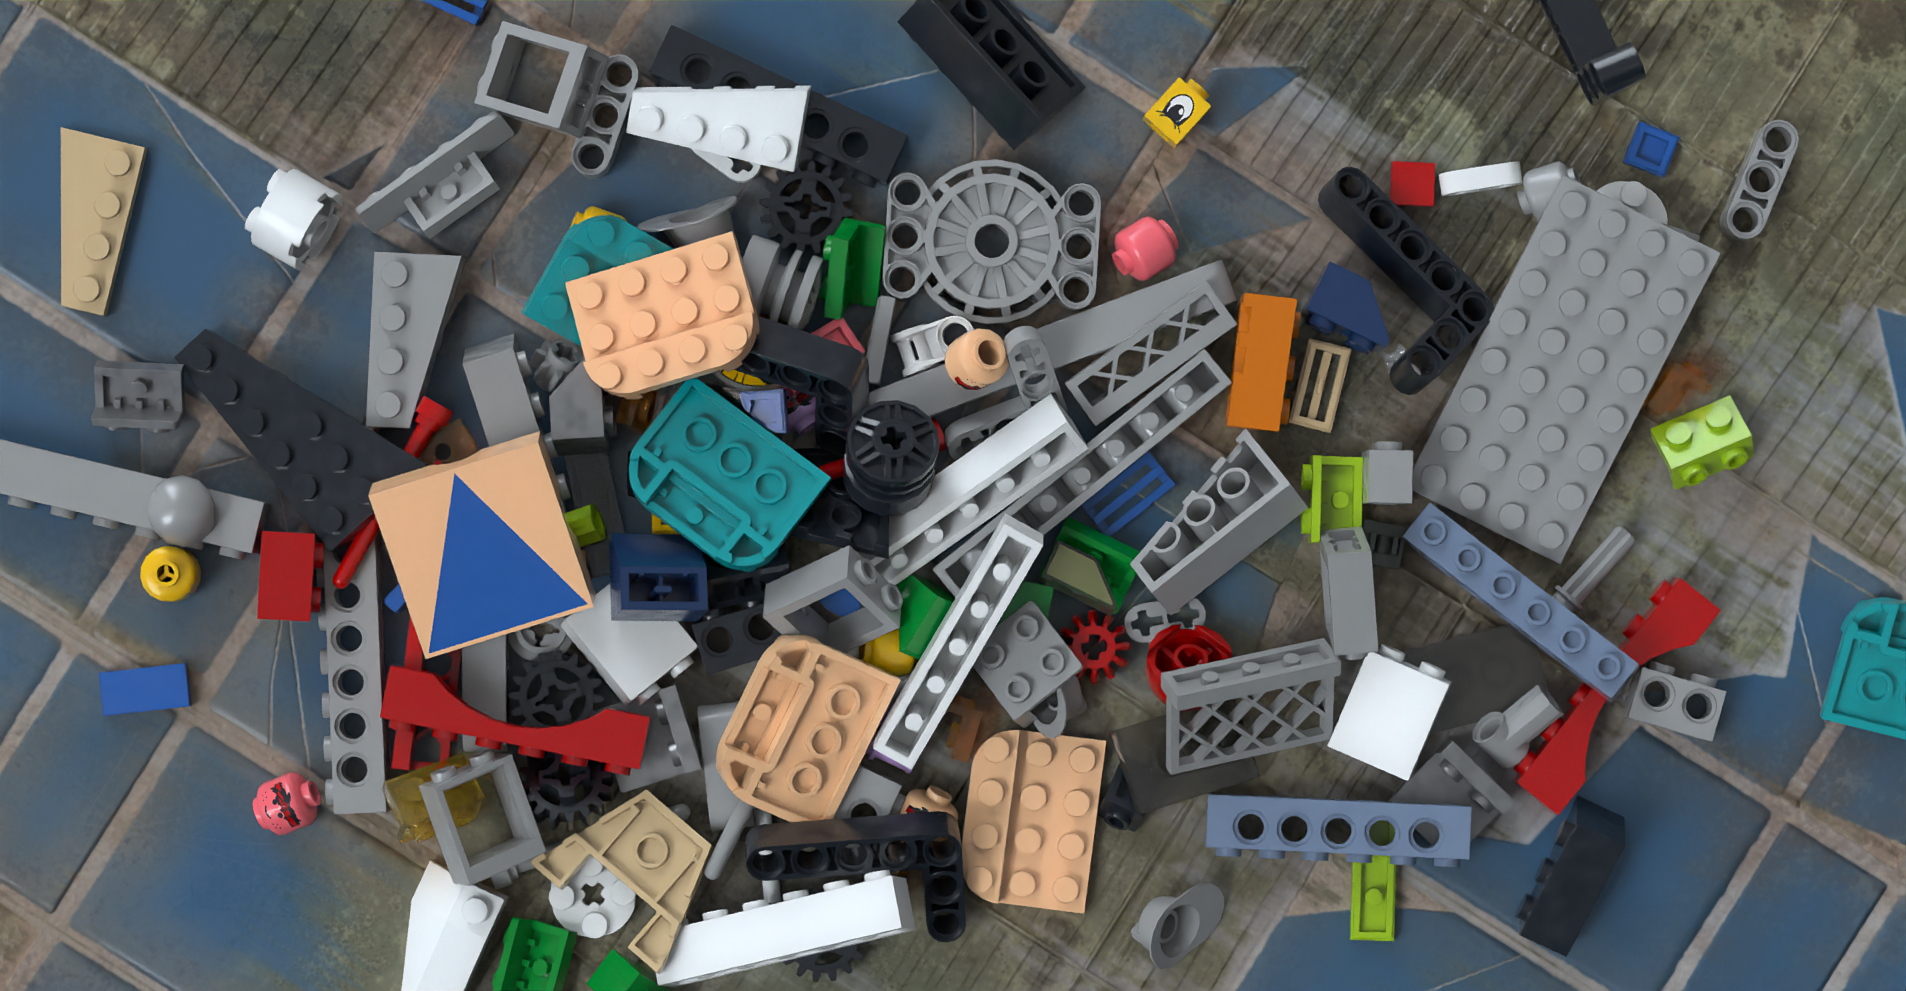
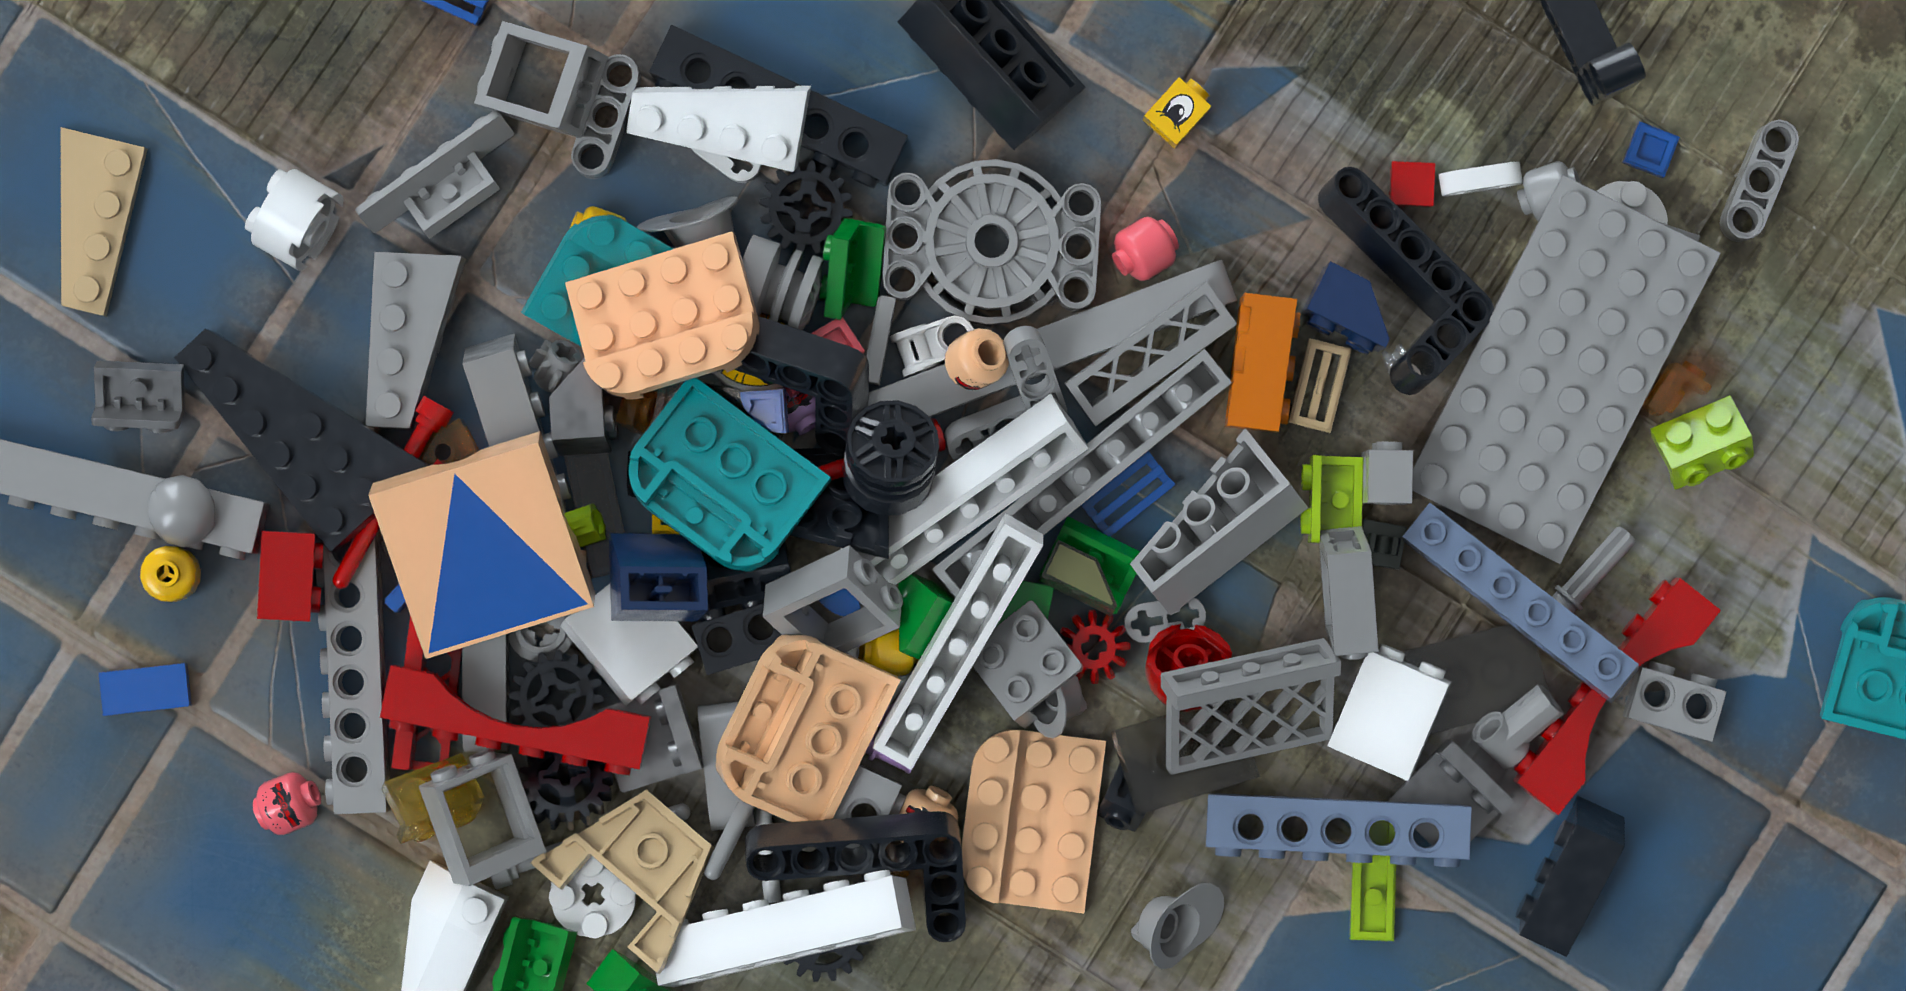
clear orange bracket [945,695,983,763] -> none

